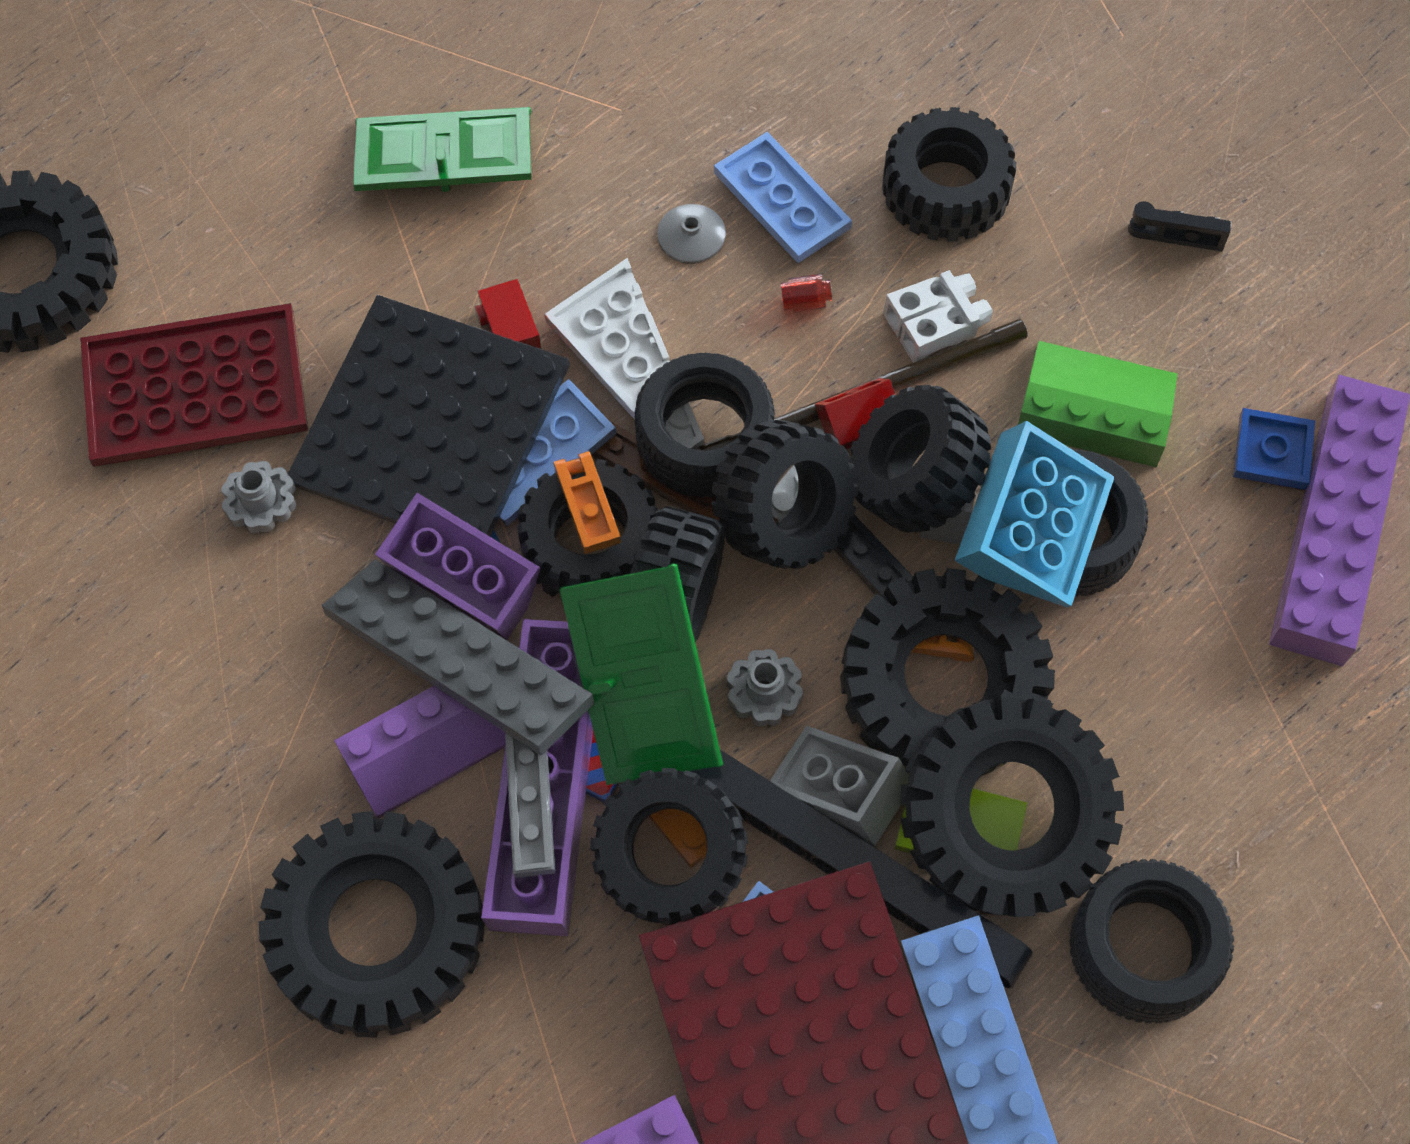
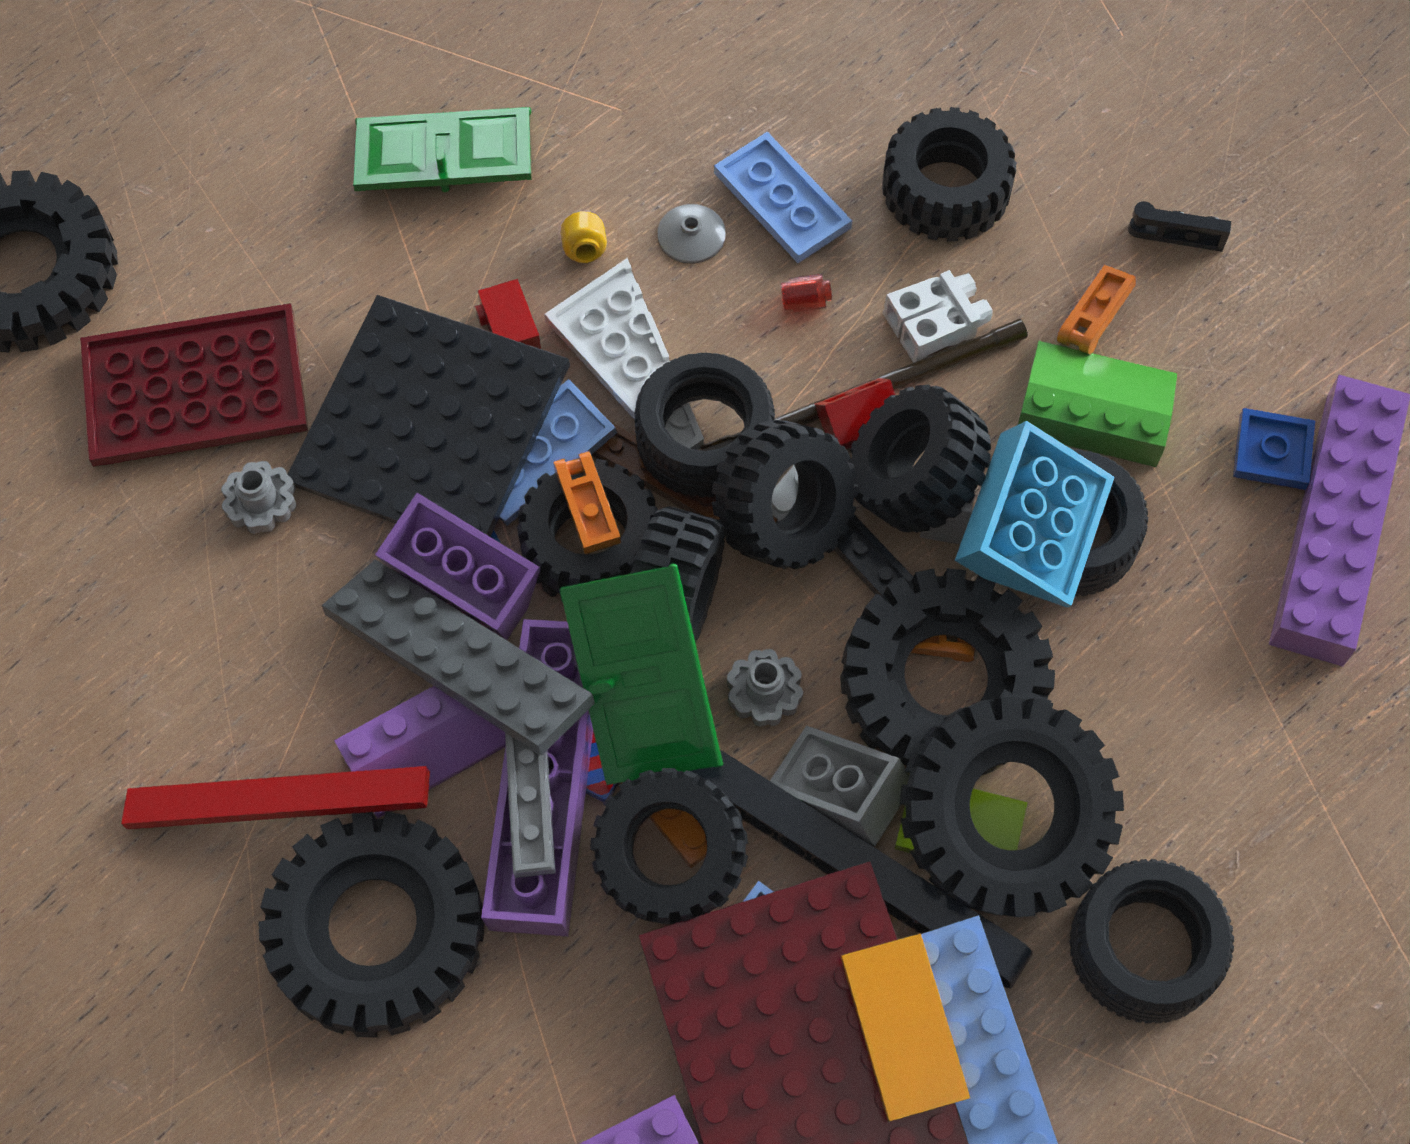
none -> red tile [121,766,430,830]
none -> yellow head [560,211,607,263]
none -> light orange tile [841,933,970,1122]
none -> orange plate [1057,265,1136,354]

